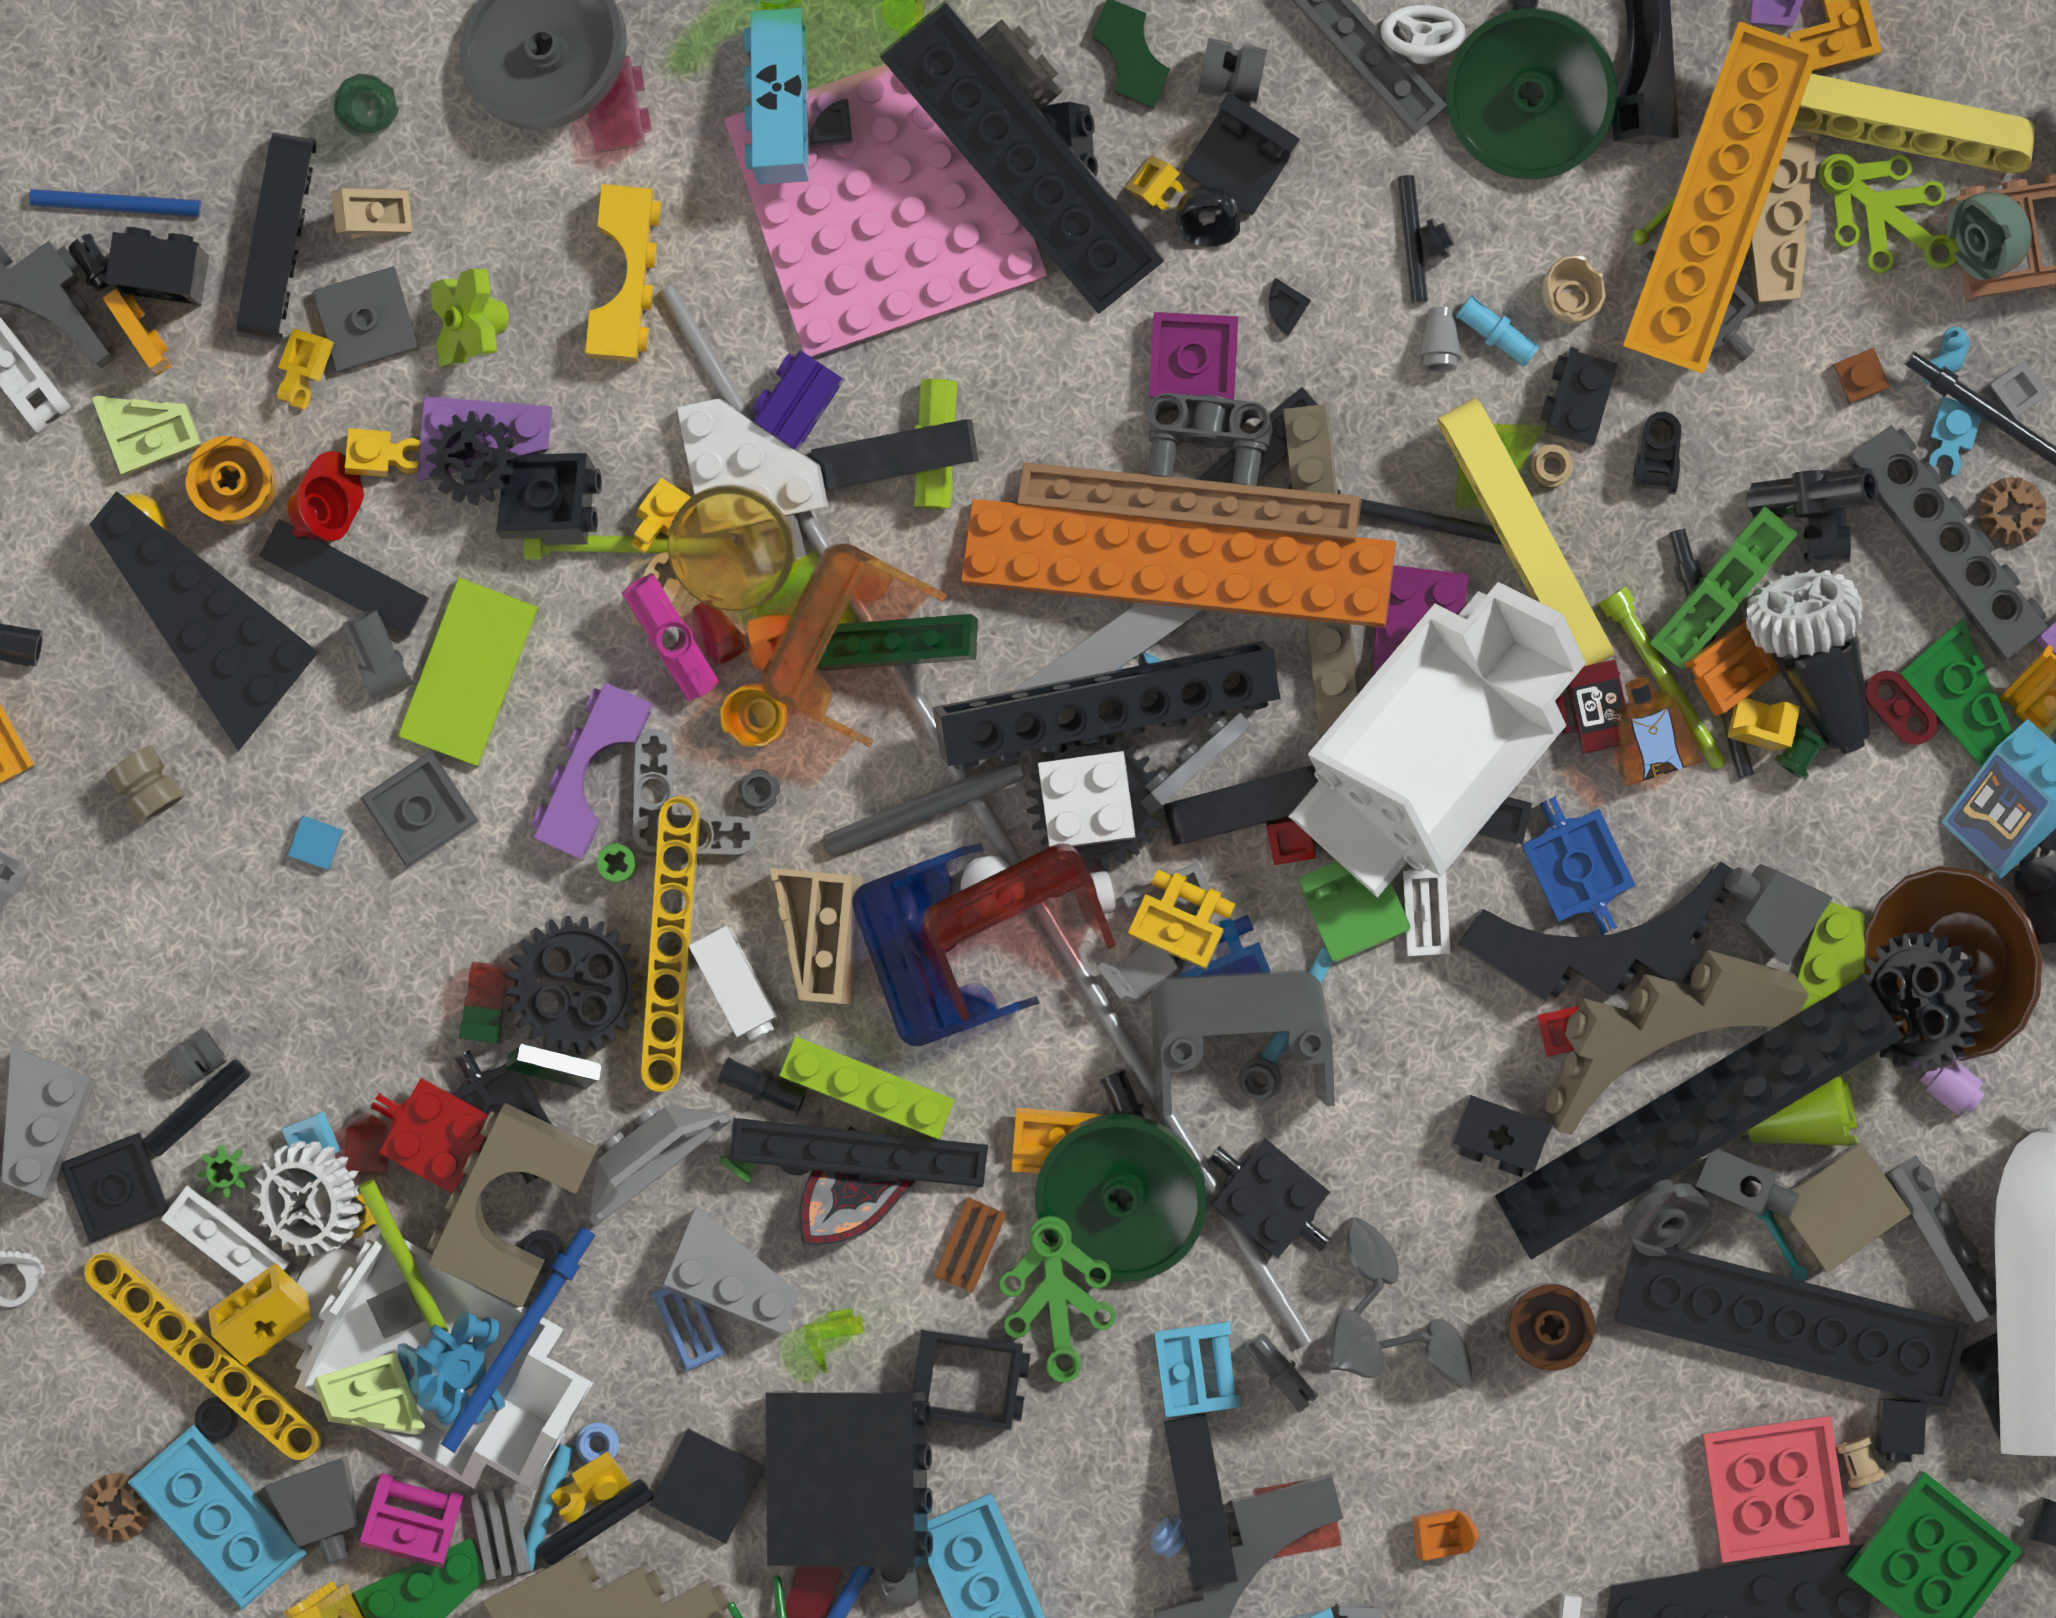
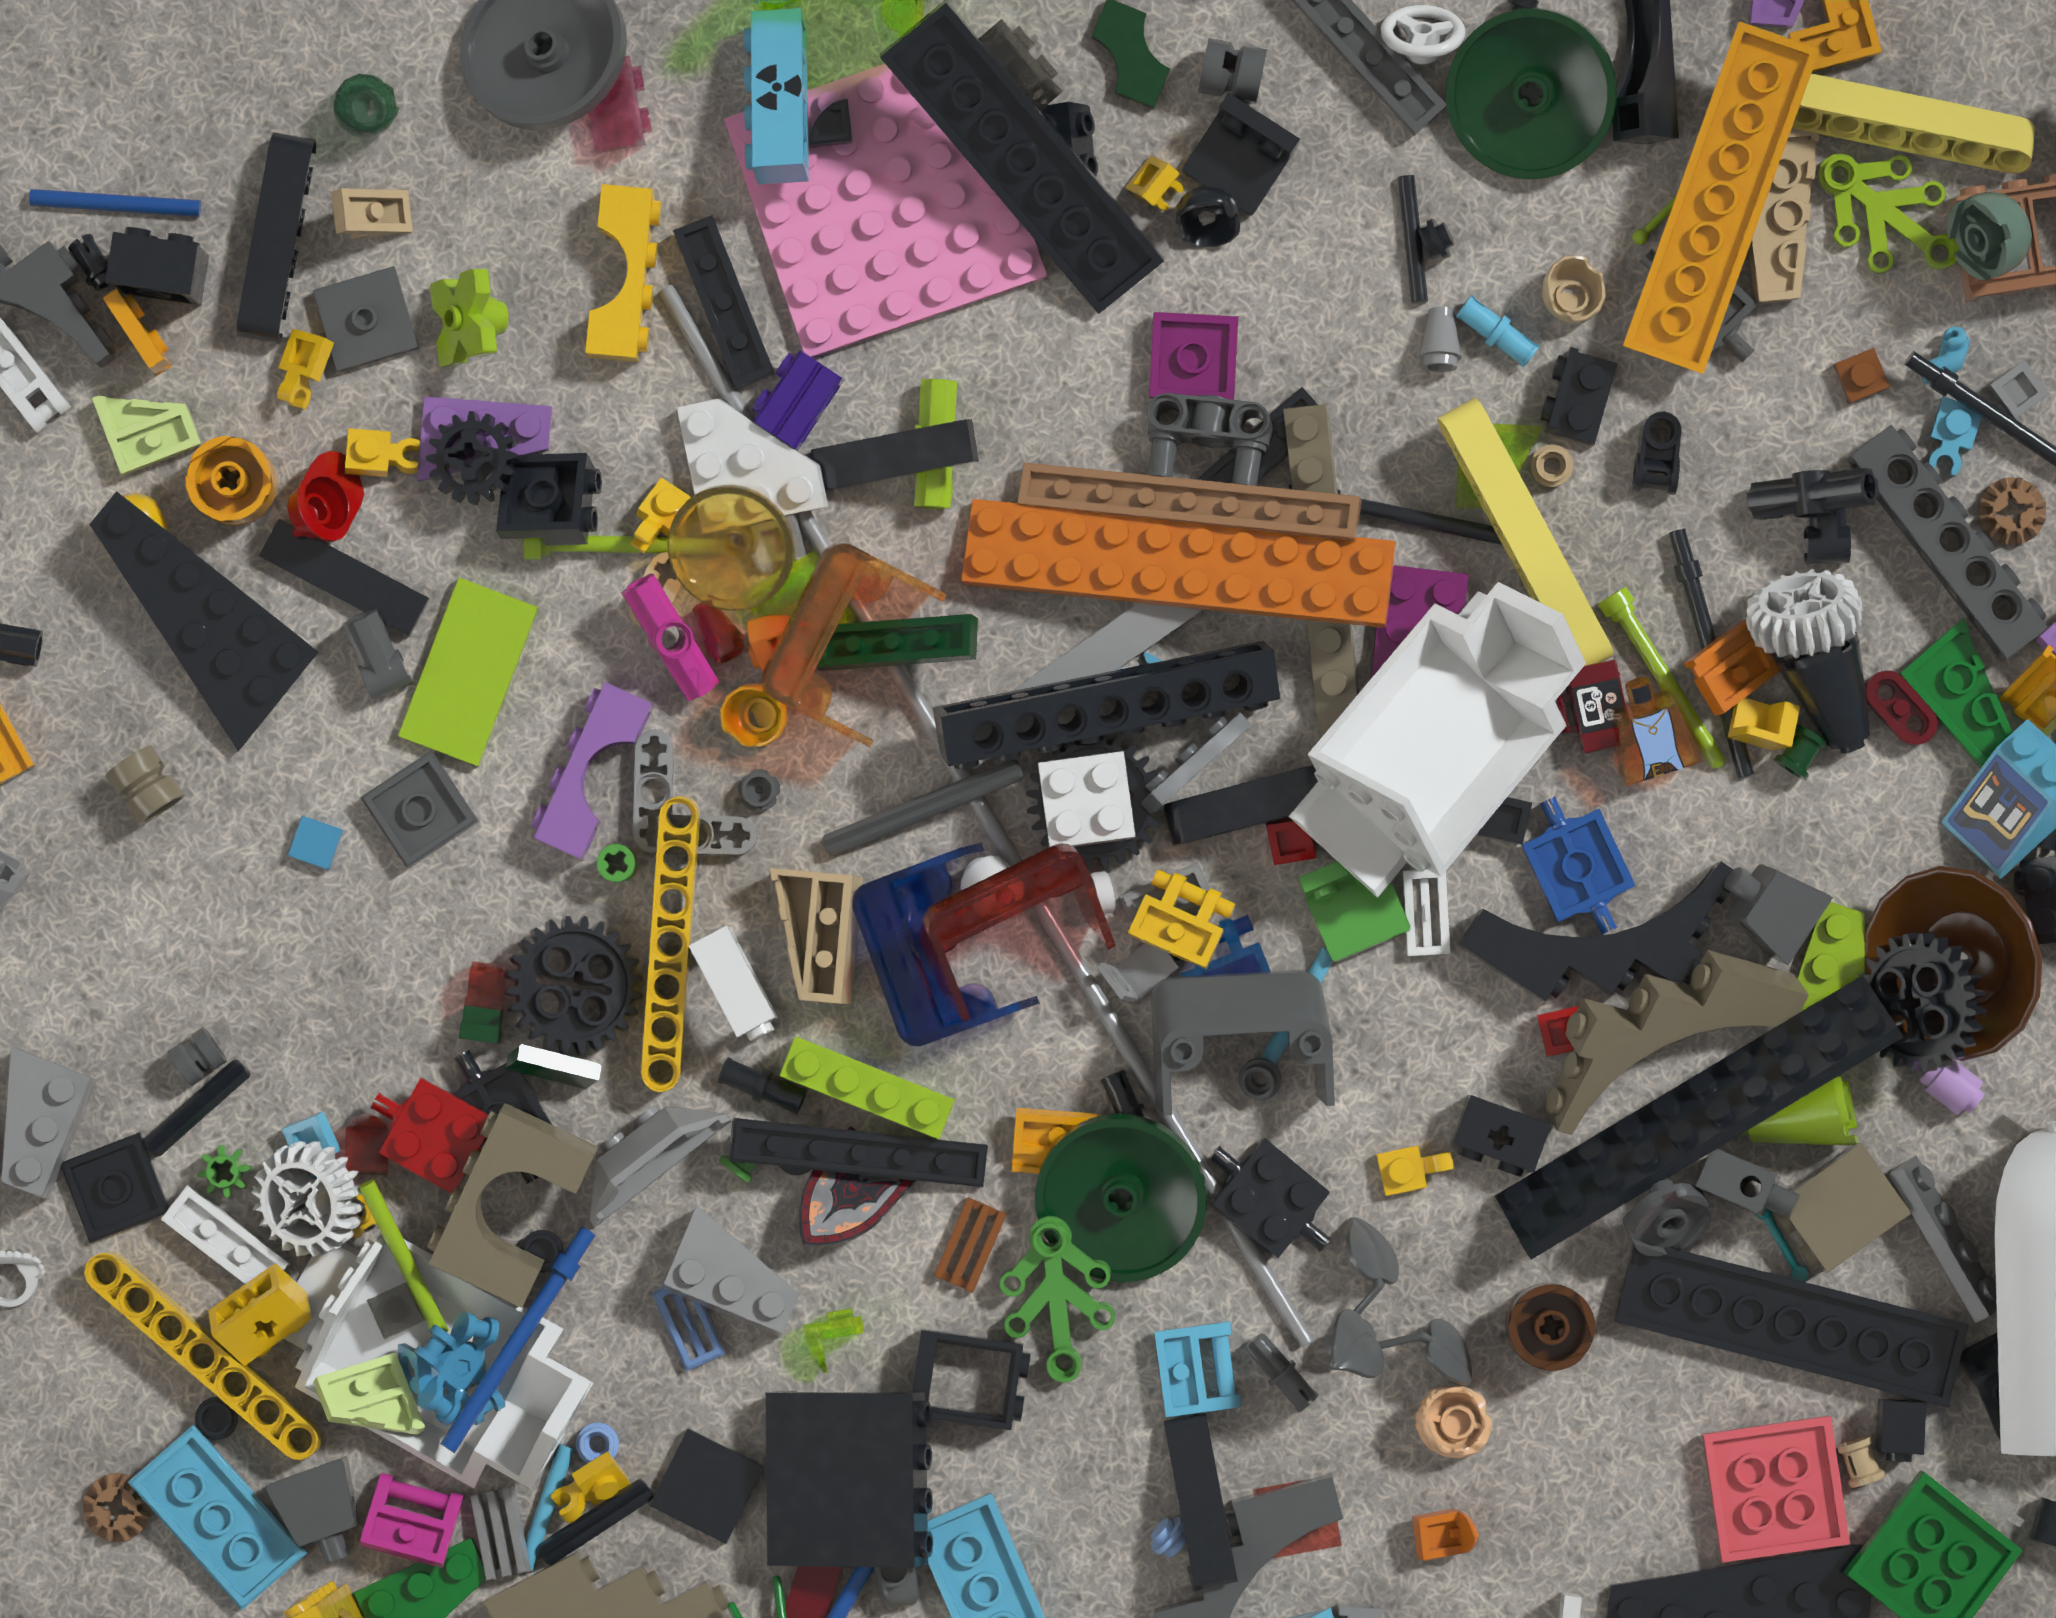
black tile [1268,277,1311,337] -> none
bright green slope [1650,506,1797,670] -> none
none -> black plate [673,215,775,390]
none -> yellow plate [1376,1145,1454,1196]
none -> light nougat hair [1415,1385,1493,1458]

